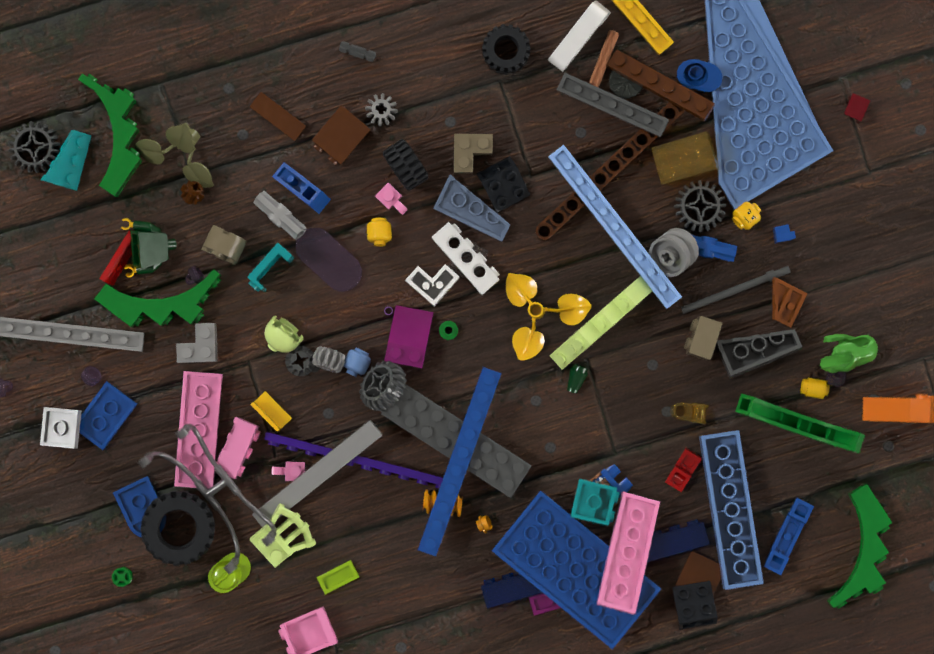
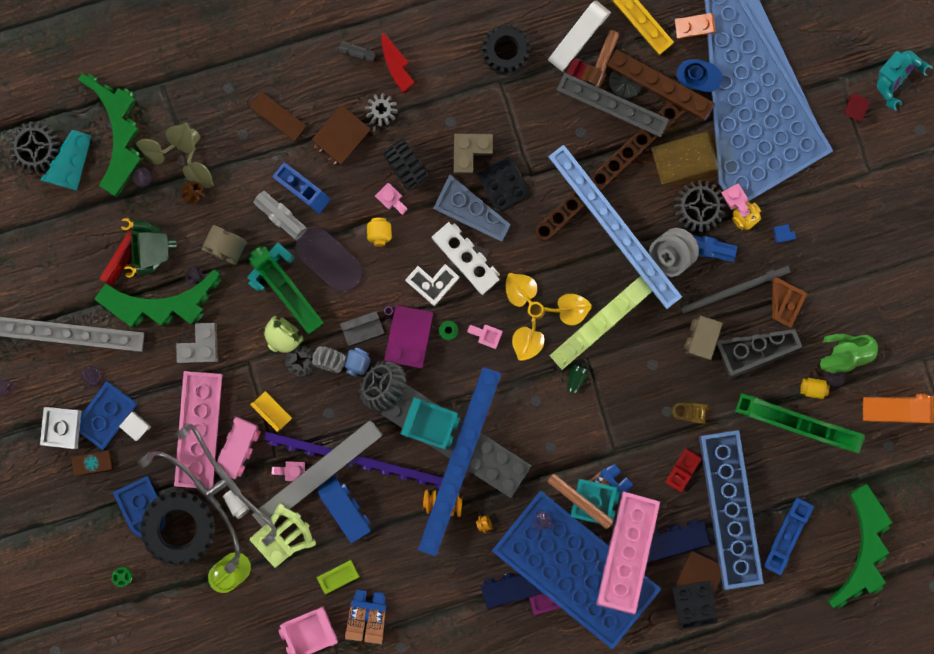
none -> reddish brown tile [71,450,113,476]
none -> white panel [119,412,151,441]
none -> clear purple tile [132,167,152,187]
none -> white cone [223,490,250,519]
none -> green arch [249,247,325,335]
none -> blue wedge [317,474,371,544]
none -> flat silver panel [340,311,384,346]
none -> hips [345,589,387,644]
none -> red slope [381,33,415,94]
none -> teal panel [401,398,460,450]
none -> bright pink plate [467,324,503,349]
none -> clear purple tile [532,510,553,530]
none -> nougat axle [548,474,613,529]
none -> leg [567,58,606,88]
none -> plate [675,13,716,39]
none -> bright pink plate [721,184,749,217]
none -> teal torso [877,50,933,111]

